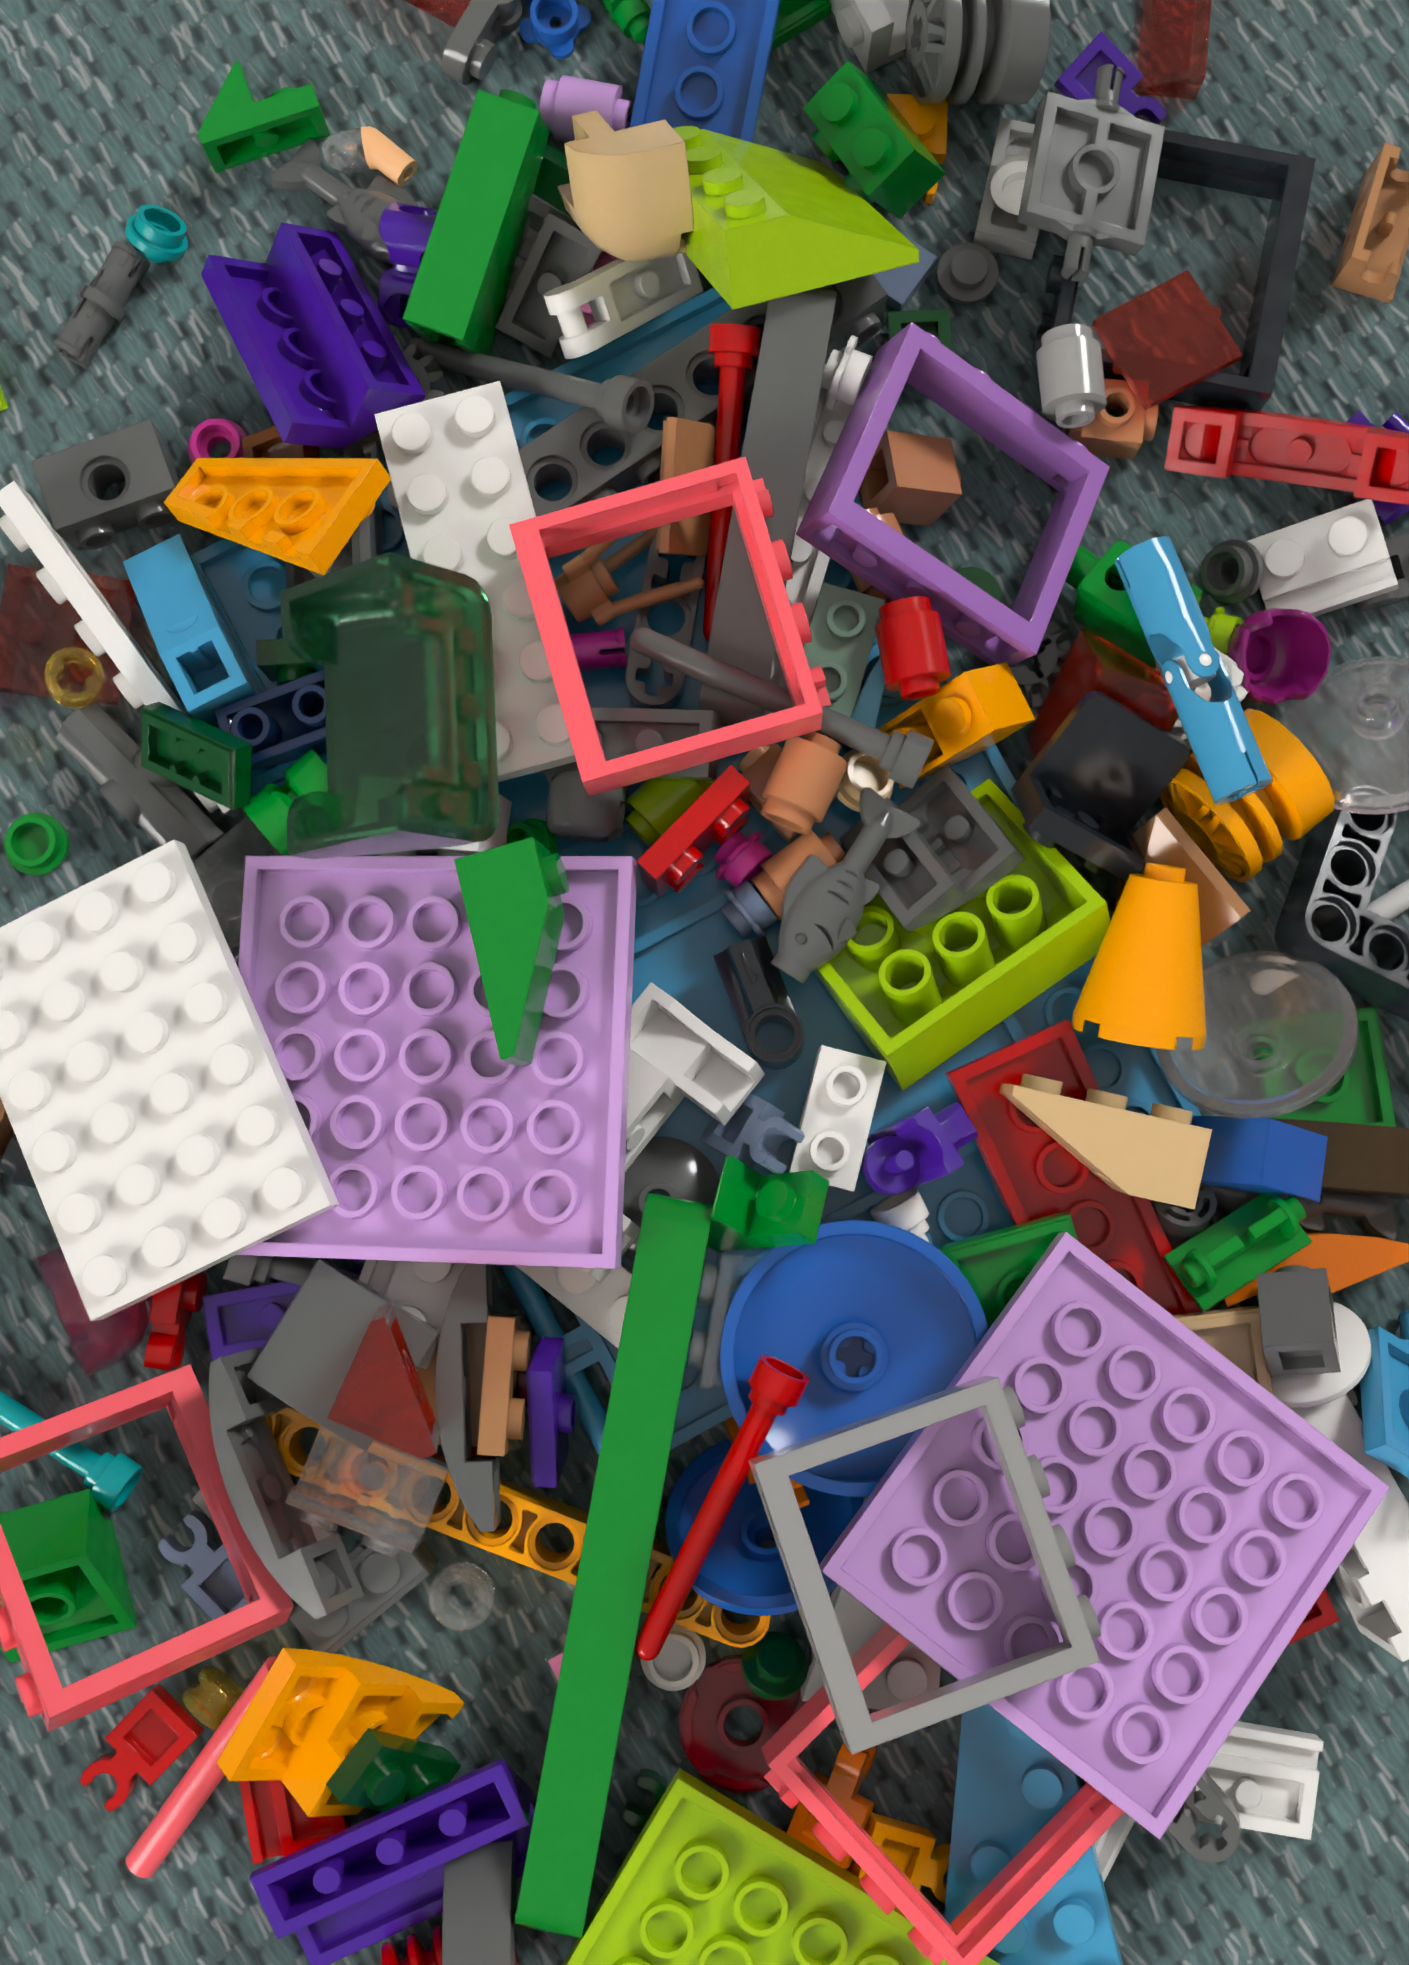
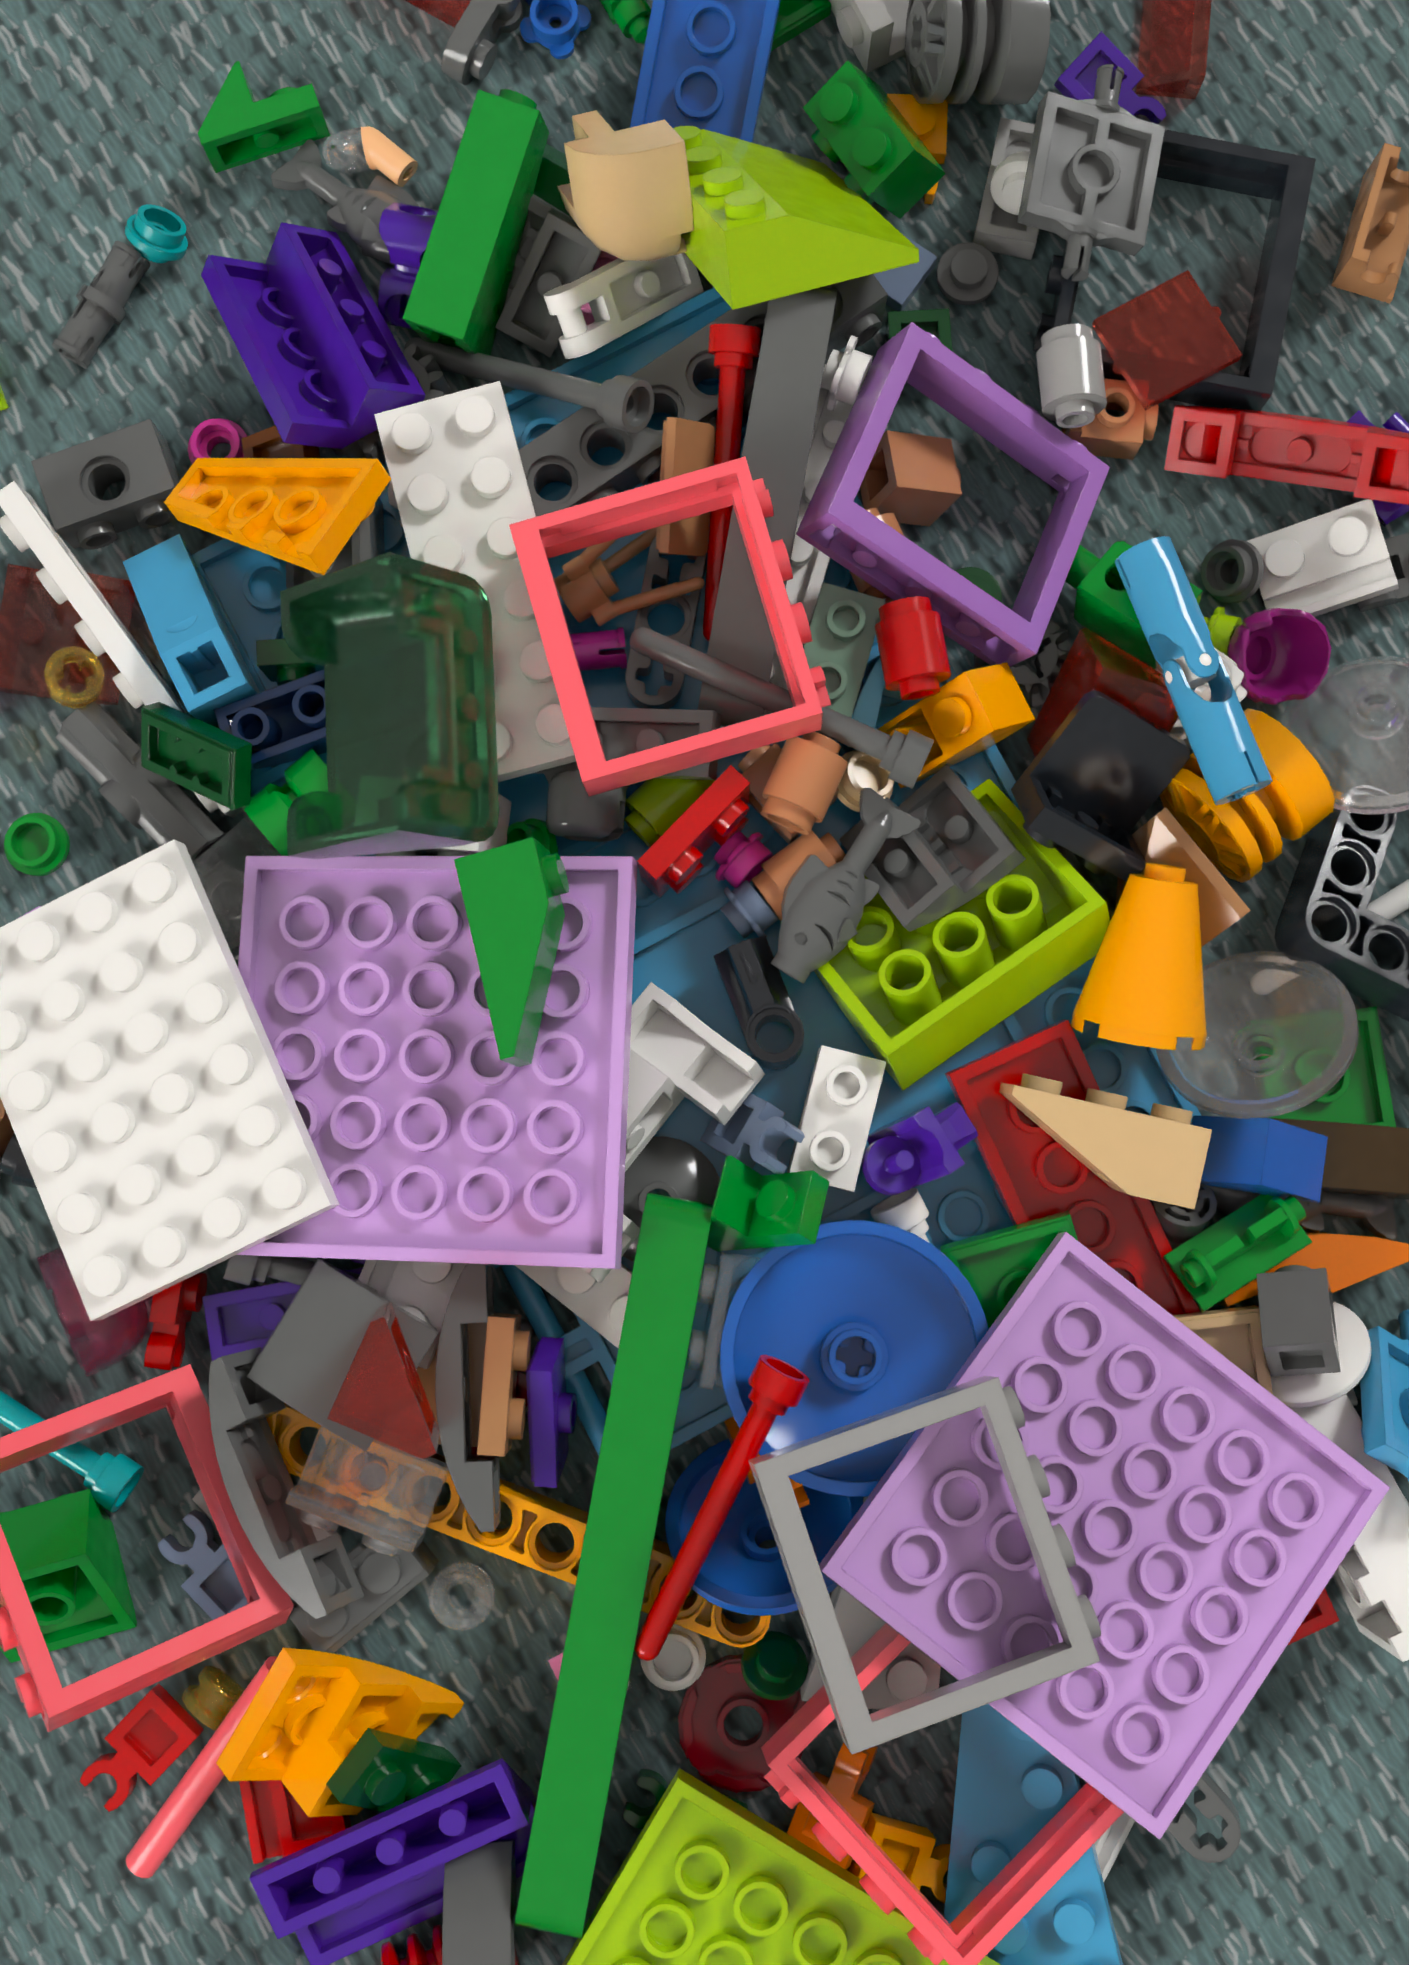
lavender brick [539,75,632,142] -> none
white plate [1185,1721,1324,1840] -> none

